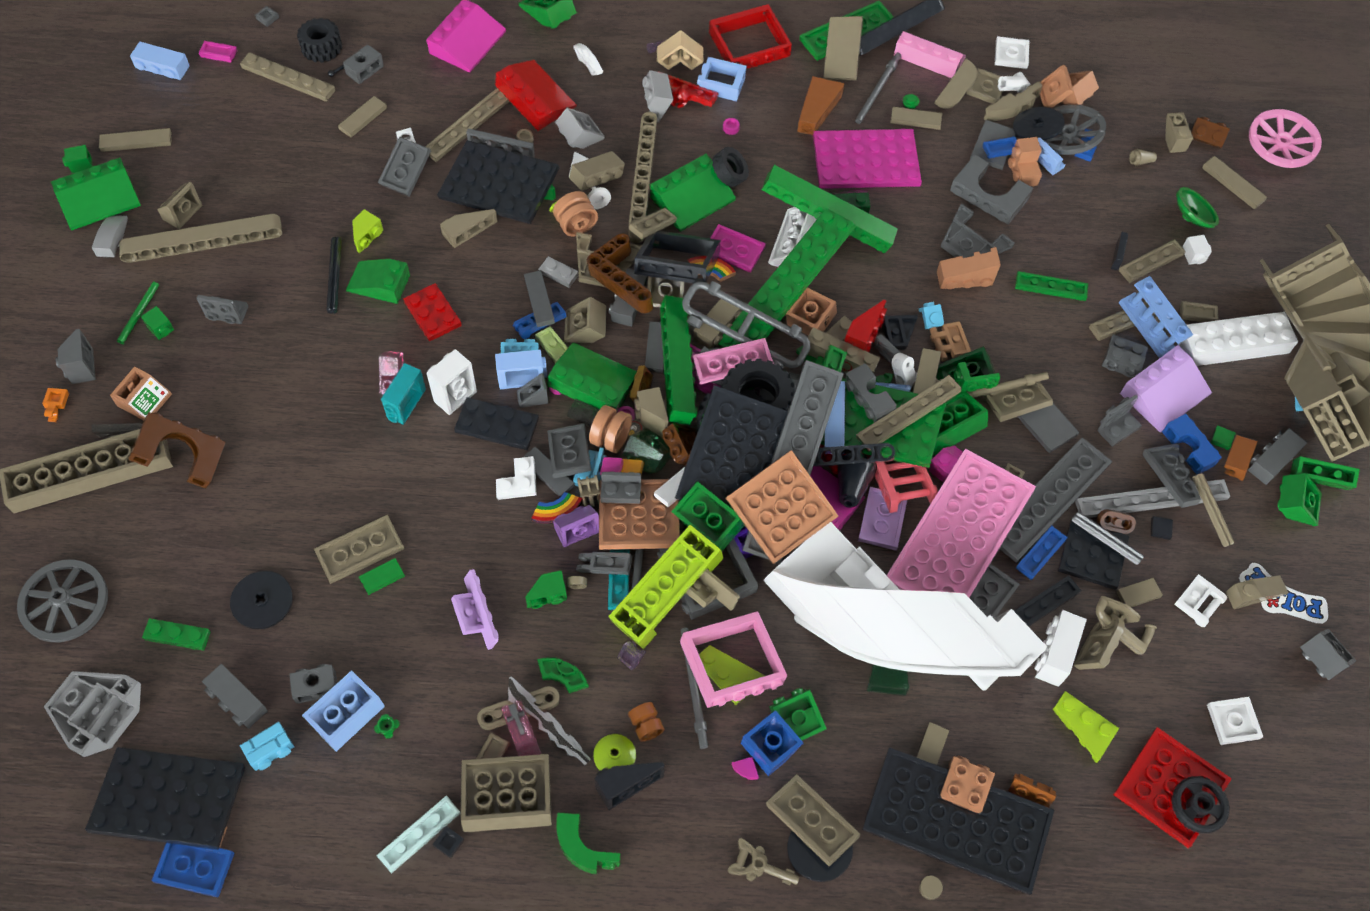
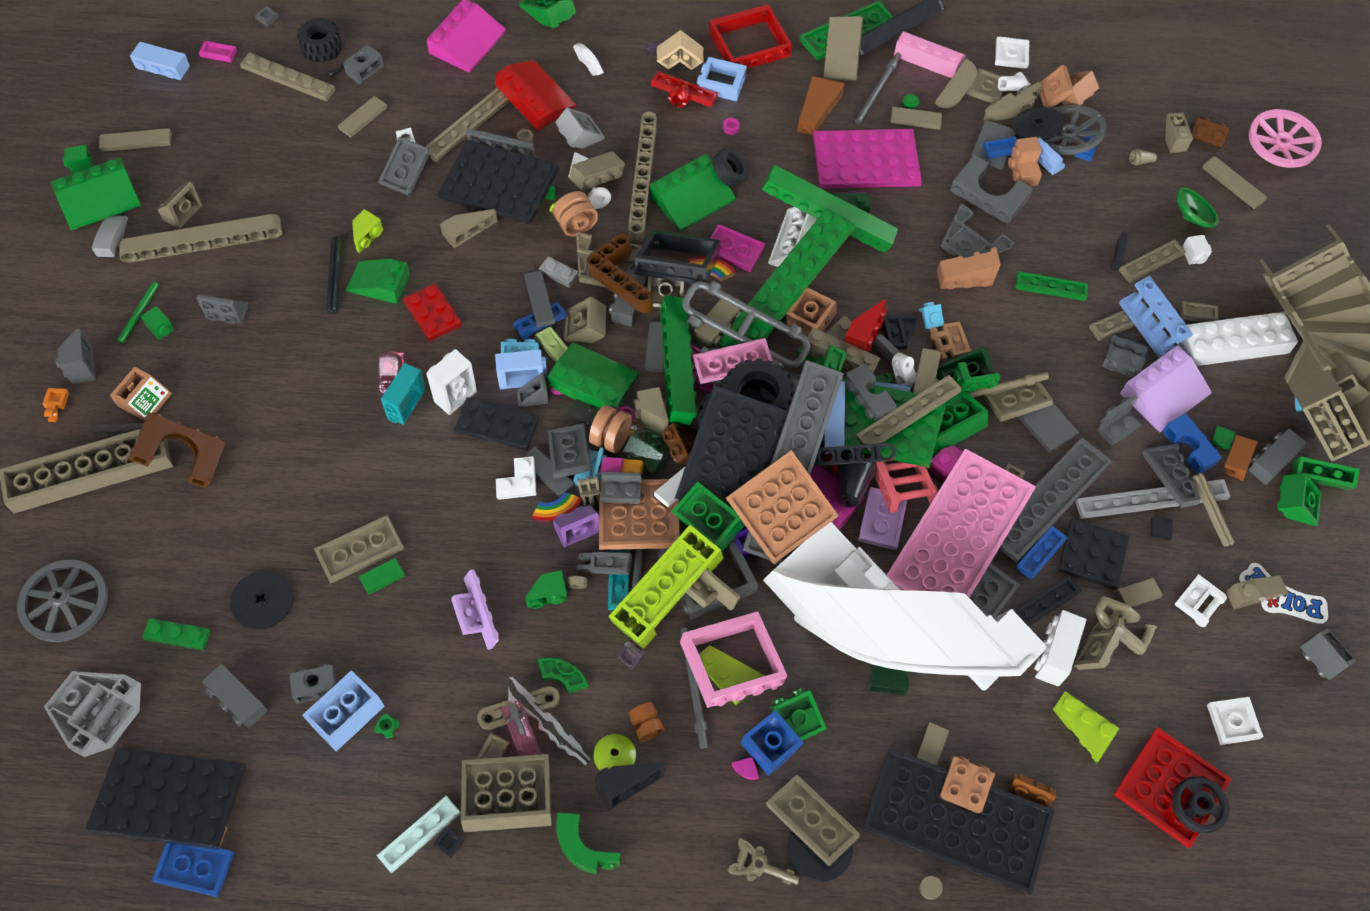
medium azure brick [240,722,294,771] -> none
dark tan tile [629,208,677,239] -> none
pearl gold plate [630,365,653,402] -> none
light grey slope [642,70,673,122] -> none
axle [1072,512,1144,565] -> none
reddish brown plate [1097,509,1136,534] -> none

